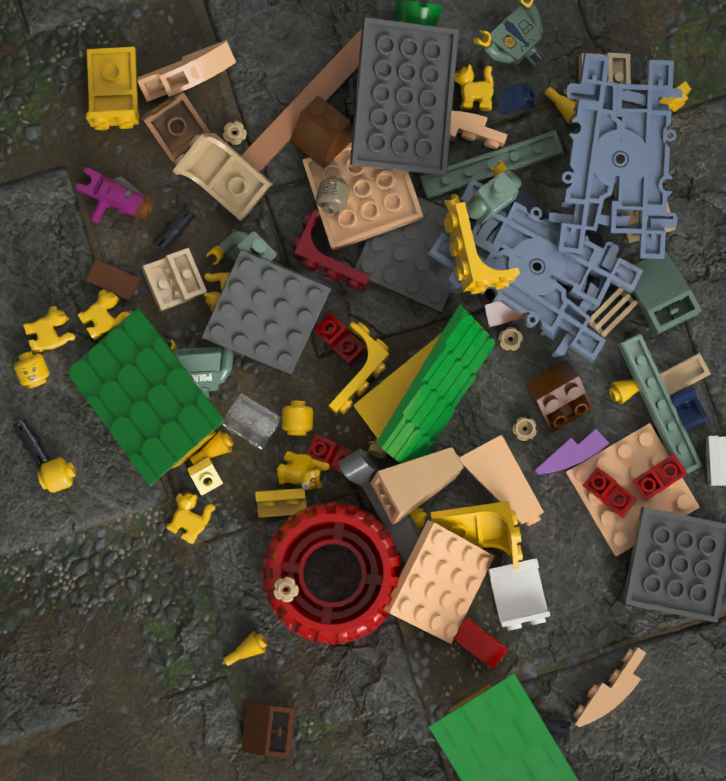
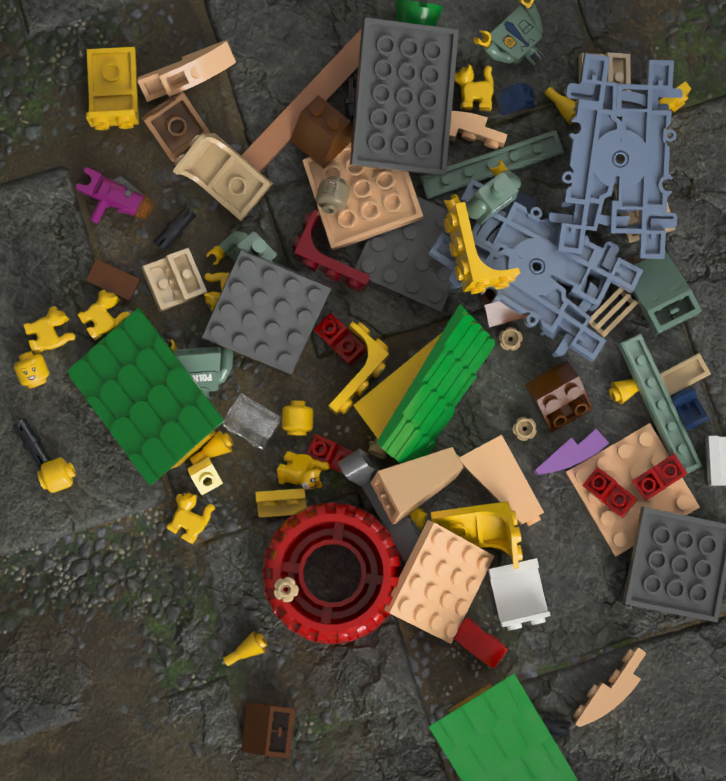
tan plate [223,121,247,145] -> none

